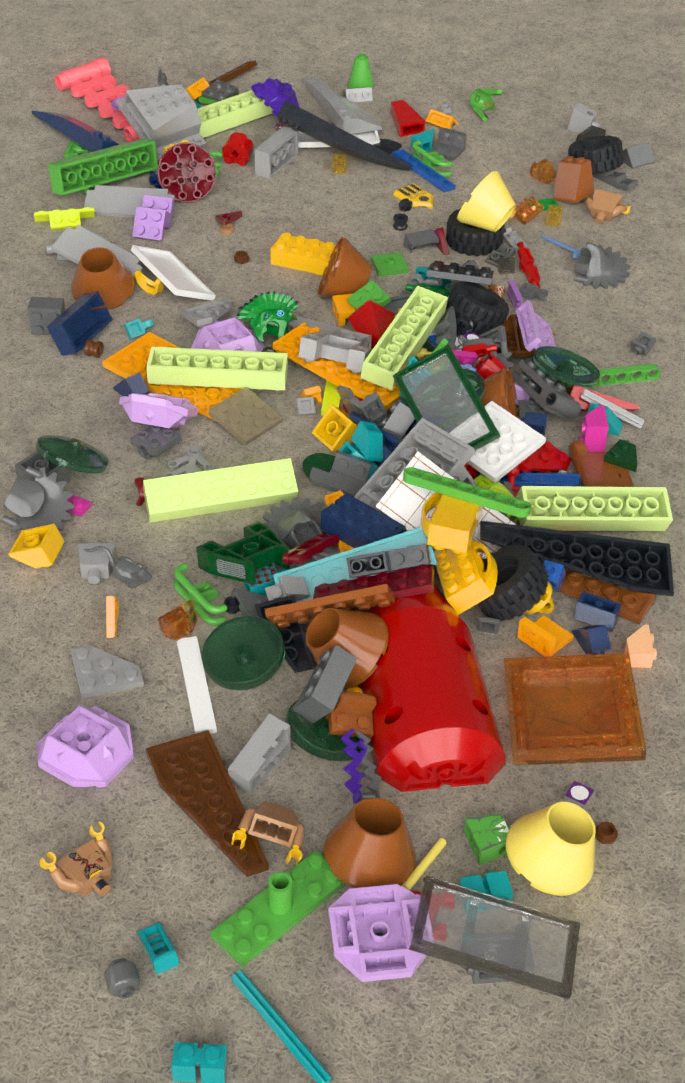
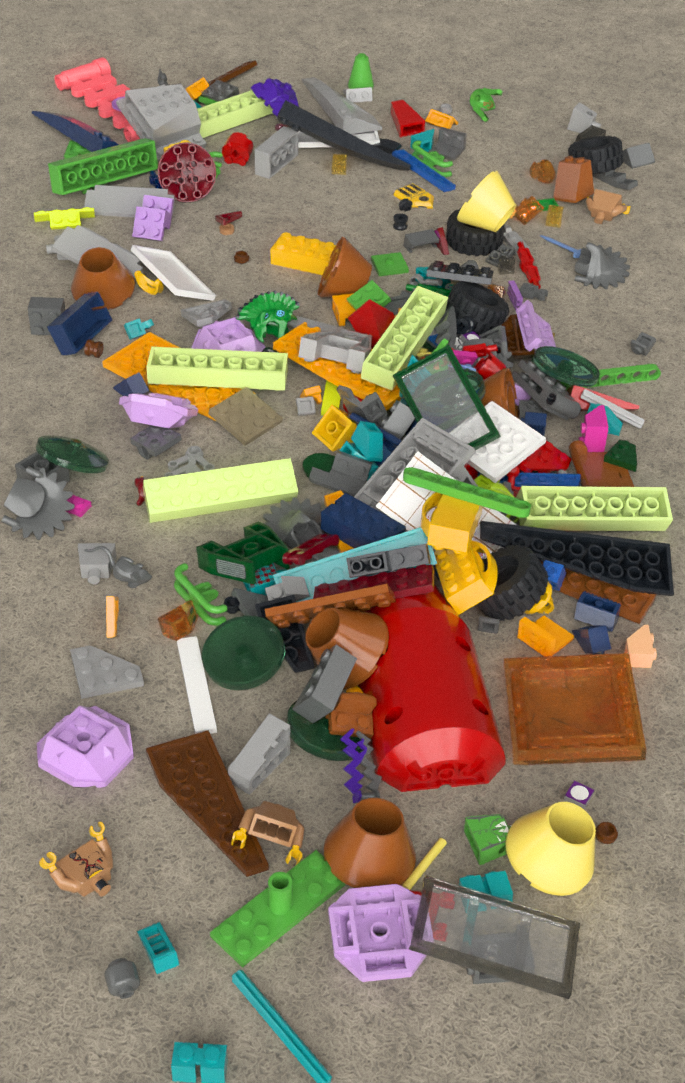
yellow slope [9,524,65,569] -> none

